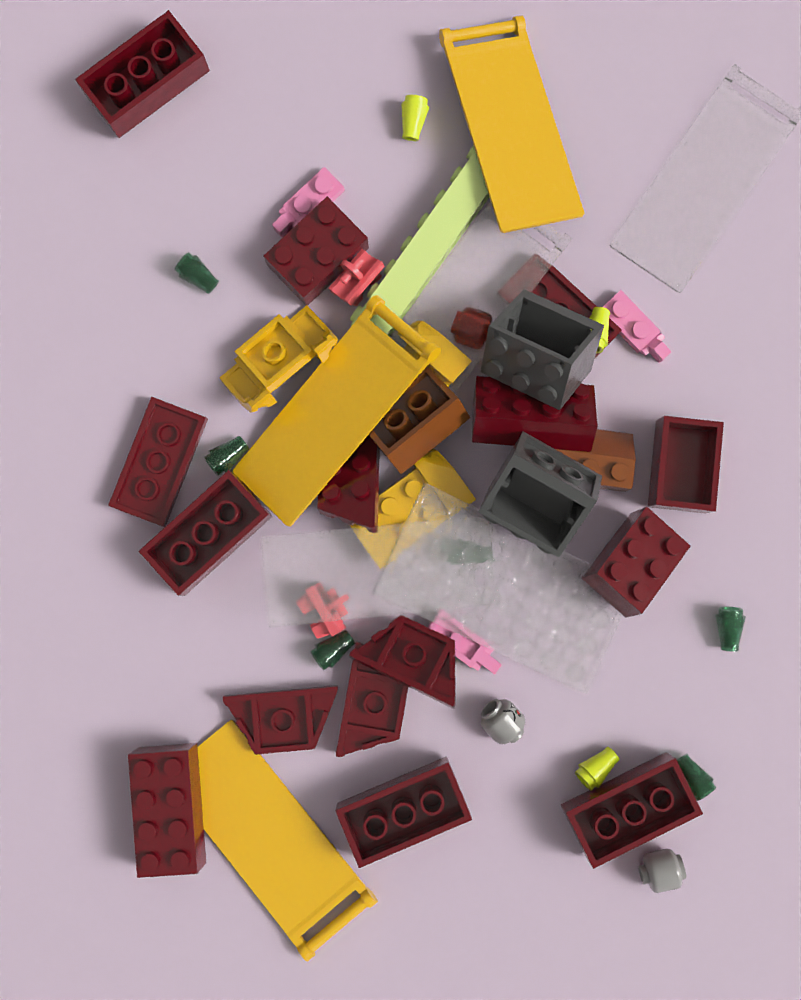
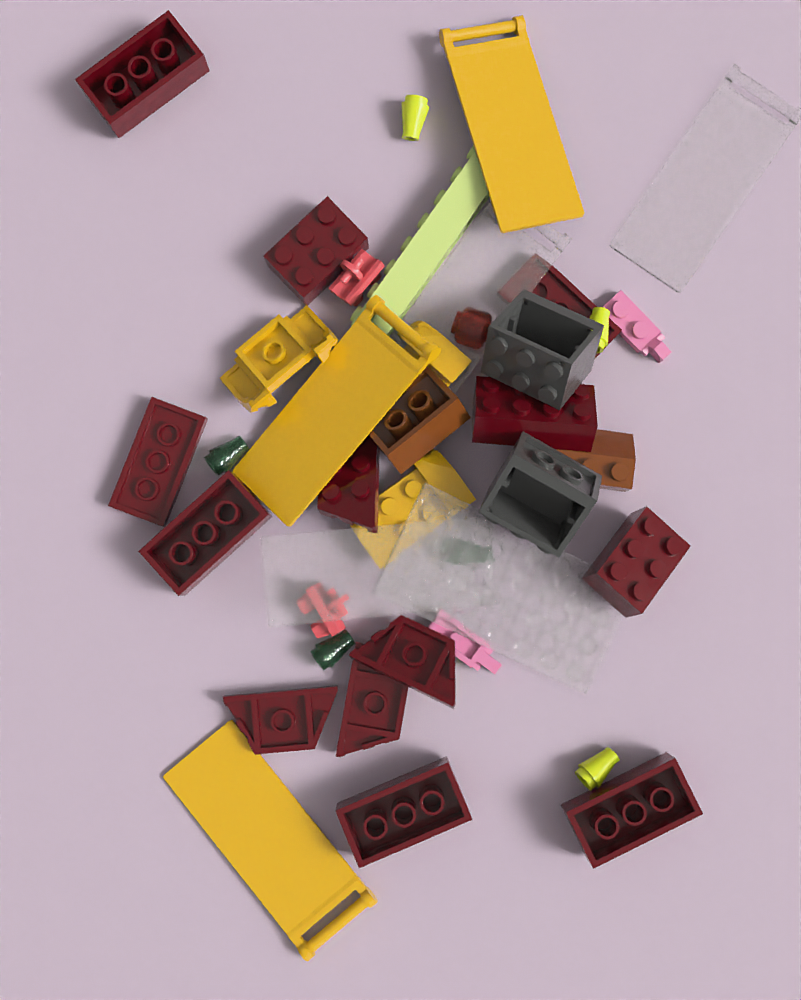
dark red brick [128,743,206,878] -> none
clear green cone [174,252,219,294] -> none
bright pink hinge [272,167,345,237] -> none
light grey head [481,699,525,744] -> none
light grey head [638,849,686,893] -> none
dark red piece [648,416,724,514] -> none
clear green cone [677,754,716,801] -> none
clear green cone [715,606,746,652] -> none

